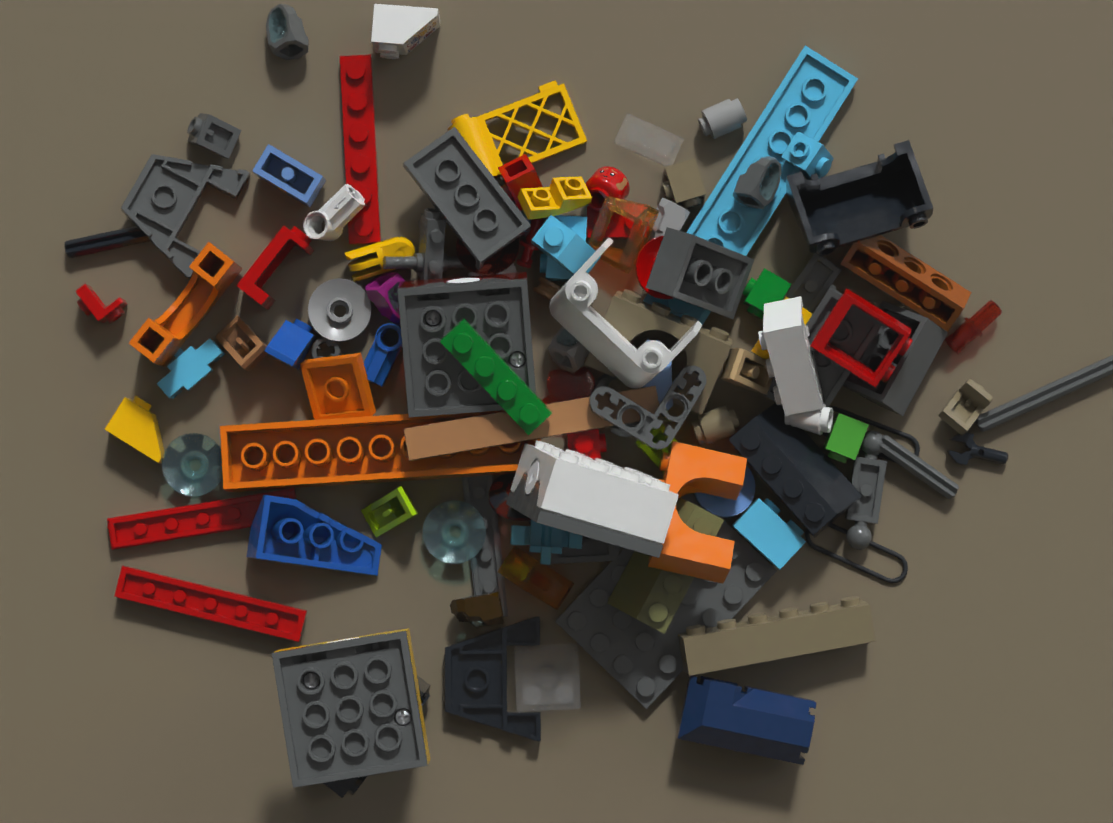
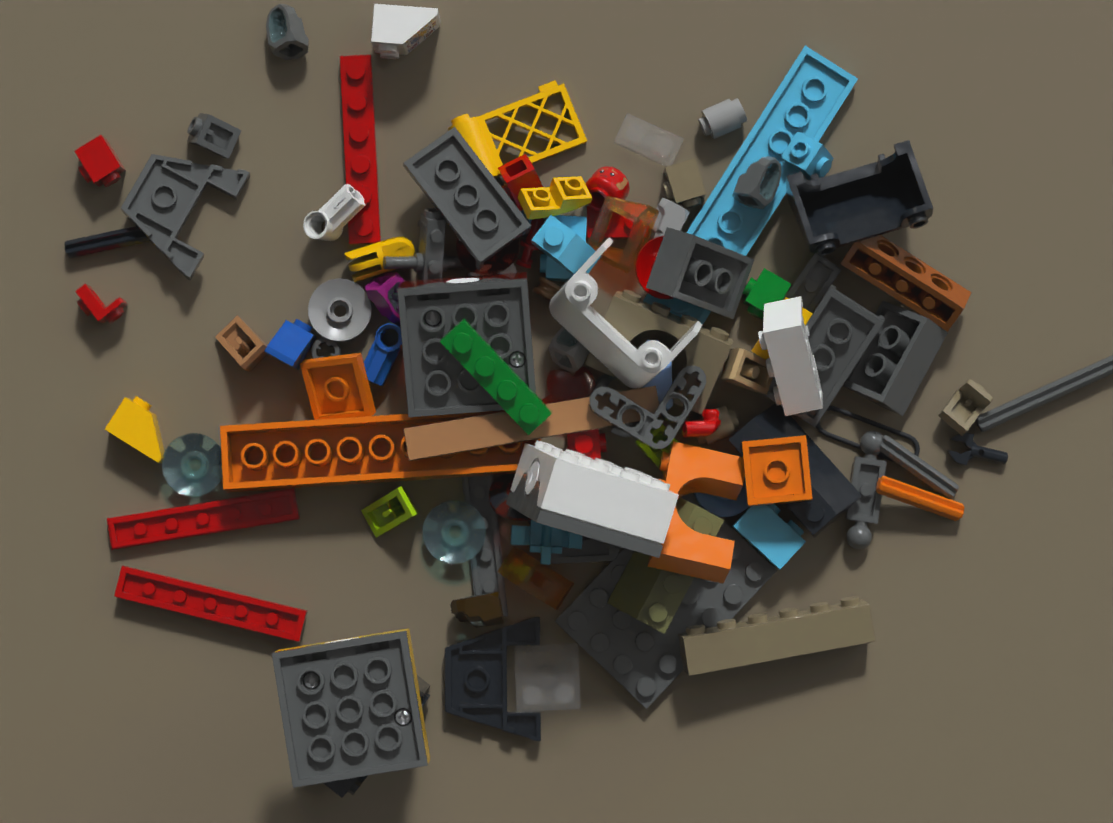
orange arch [129,242,243,367] -> none
medium azure piece [157,338,225,399] -> none
red panel [236,225,314,310] -> none
blue wedge [246,495,382,576] -> none
medium blue brick [252,144,326,207] -> none
dark blue brick [677,675,816,765] -> none
white cone [785,404,833,435] -> none
black piece [805,523,908,583] -> none
red window [810,288,913,388] -> none
bright green brick [822,413,869,463] -> none
clear red axle [944,300,1002,355] -> none
none -> red brick [74,135,126,187]
none -> red arm [682,409,721,437]
none -> orange plate [742,435,813,507]
none -> orange axle [875,476,965,521]

